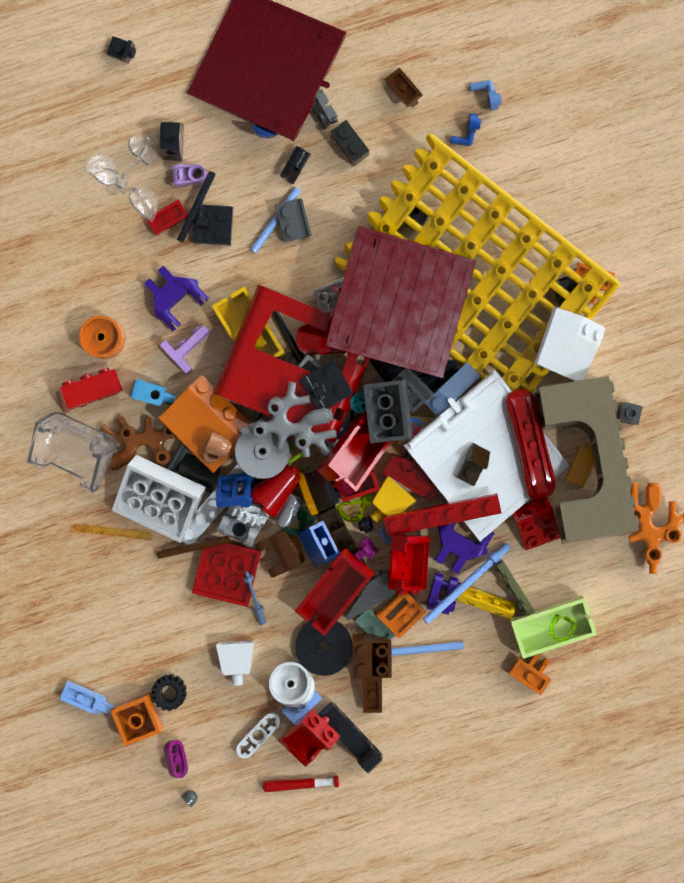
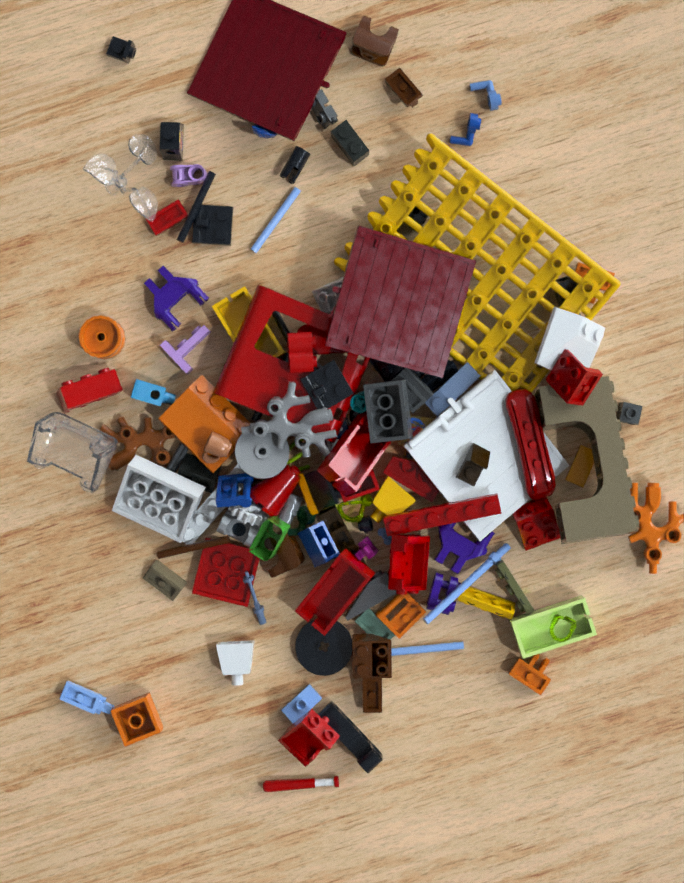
clear yellow bar [74,524,152,540] -> none
black tyre [151,674,187,711] -> none
magenta plate [164,740,188,778] -> none
dark grey hinge [181,790,197,807] -> none
white beam [236,712,280,758] -> none
white wheel [269,662,315,708] -> none
dark grey plate [275,198,312,243] -> none
none -> dark tan slope [143,560,187,601]
none -> bright green piece [249,516,290,561]
none -> red brick [287,332,317,373]
none -> reddish brown piece [351,15,399,67]
none -> red bracket [546,349,603,406]

